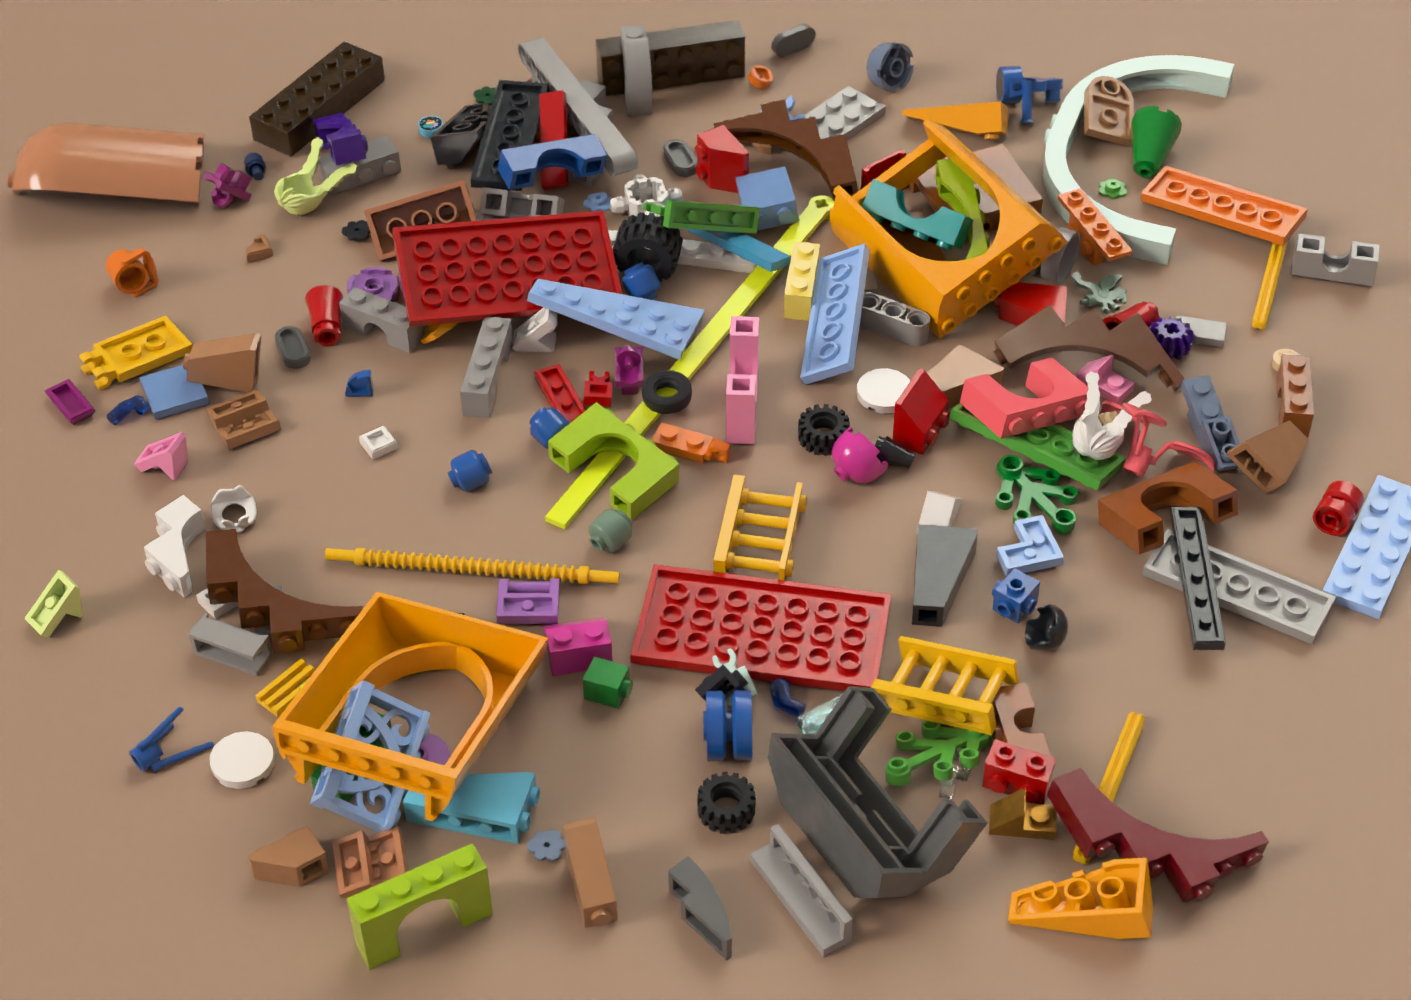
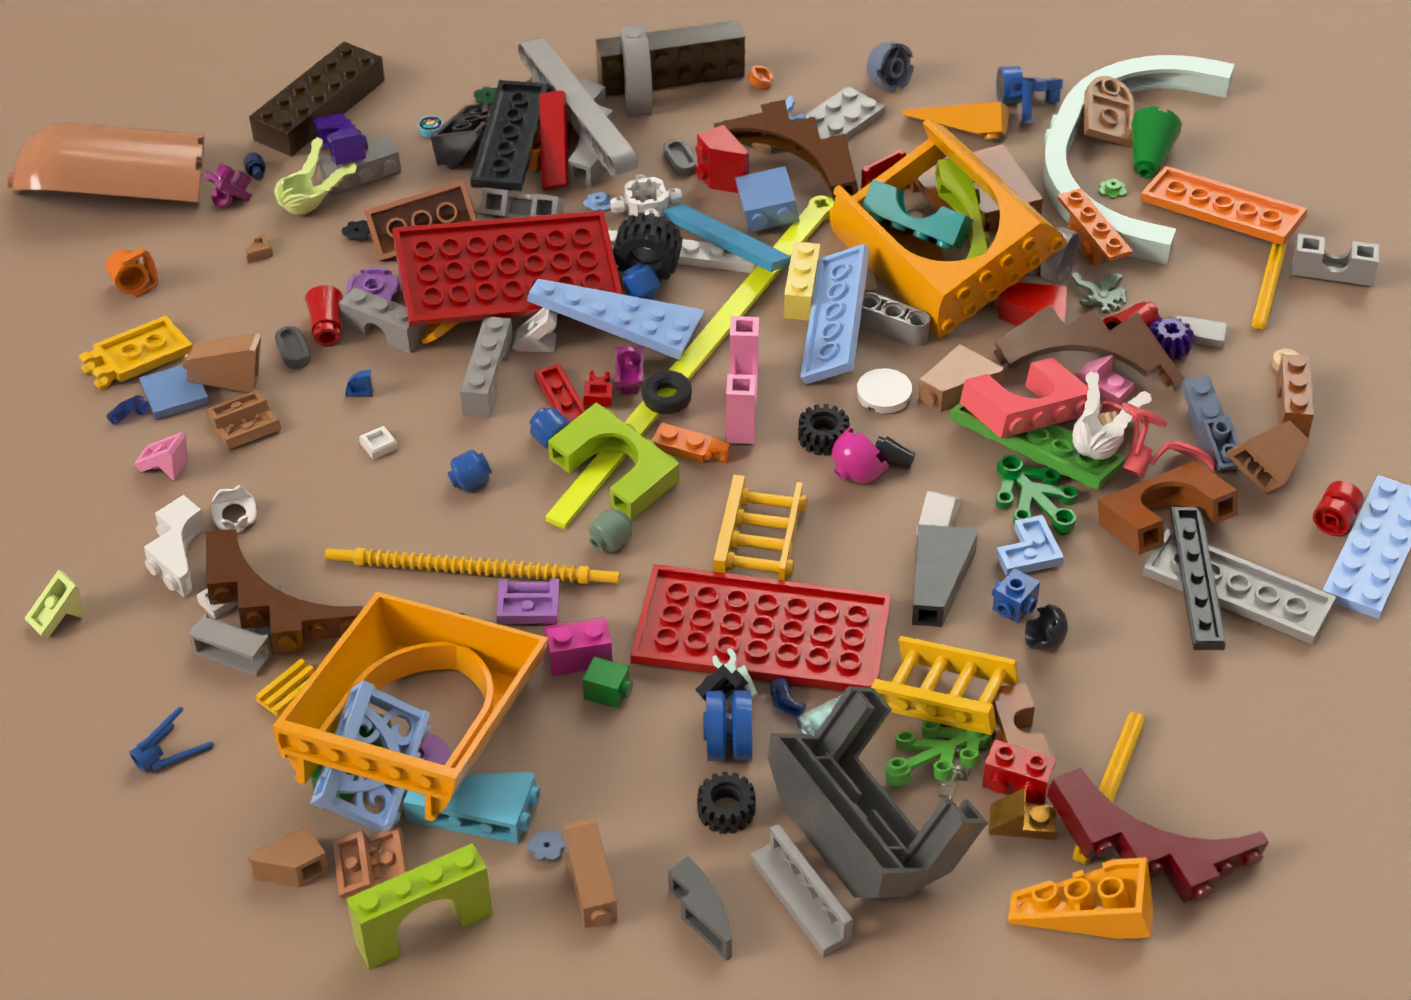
magenta tile [44,379,95,425] -> none
white tile [210,731,275,789] -> none
blue arch [497,134,607,190] -> none
bright green fence [642,200,760,234] -> none
dark grey tile [771,24,816,57] -> none
red slope [893,368,950,455] -> none

